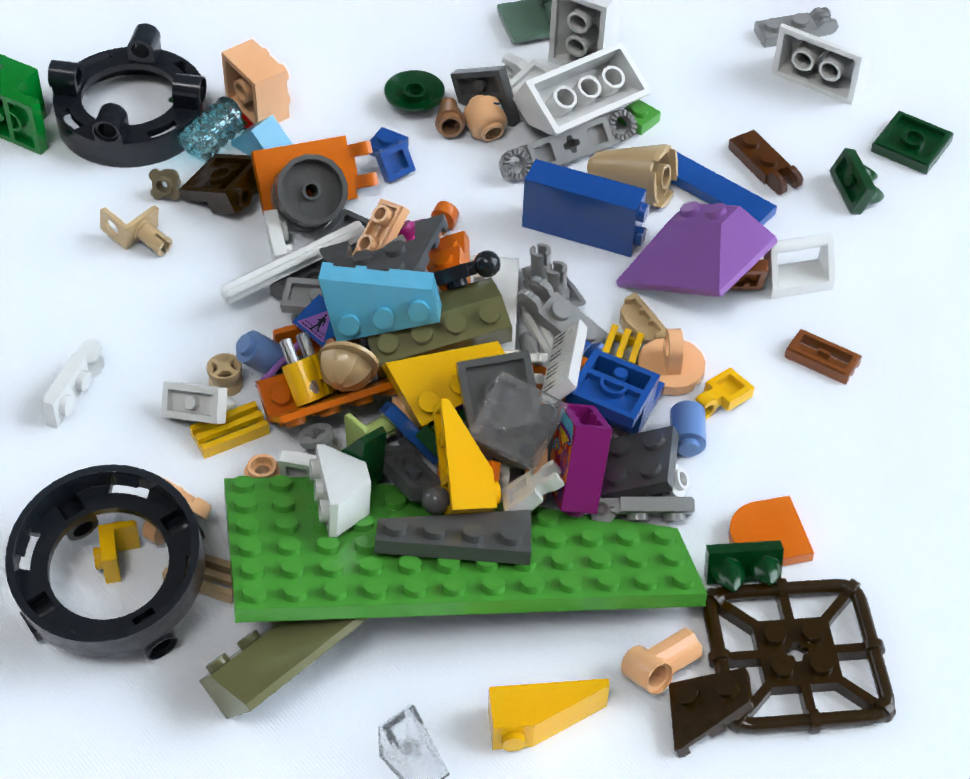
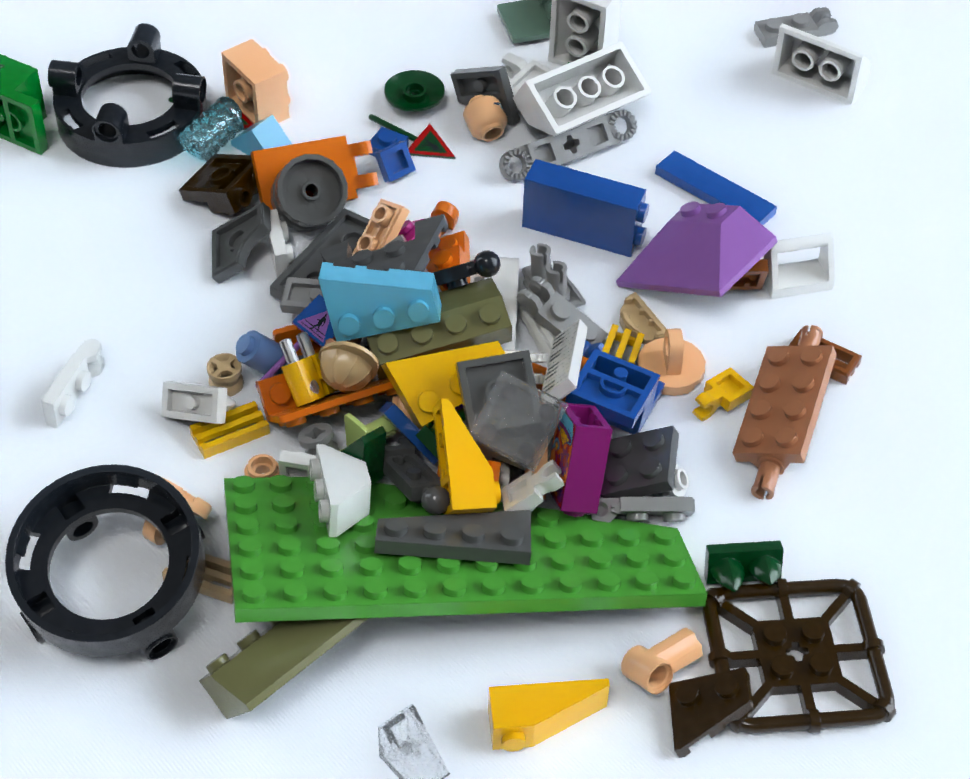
yellow bracket [93,520,140,584] -> none
tan bracket [100,205,173,256] -> none
dark tan plate [148,168,181,200] -> none
white axle [220,221,365,304] -> none
medium nougat cone [435,97,466,138] -> none
light grey piece [519,332,541,366] -> none
tan cone [587,144,678,208] -> none
bright green plate [617,100,661,135] -> none
medium blue brick [670,400,706,457] -> none
reddish brown hinge [728,129,804,195] -> none
orange tile [728,495,814,566] -> none
dark green tile [829,147,884,214] -> none
dark green tile [871,111,954,175] -> none
none -> dark grey tile [212,202,271,284]
none -> piece [368,114,456,159]
none -> nougat plate [732,325,837,500]

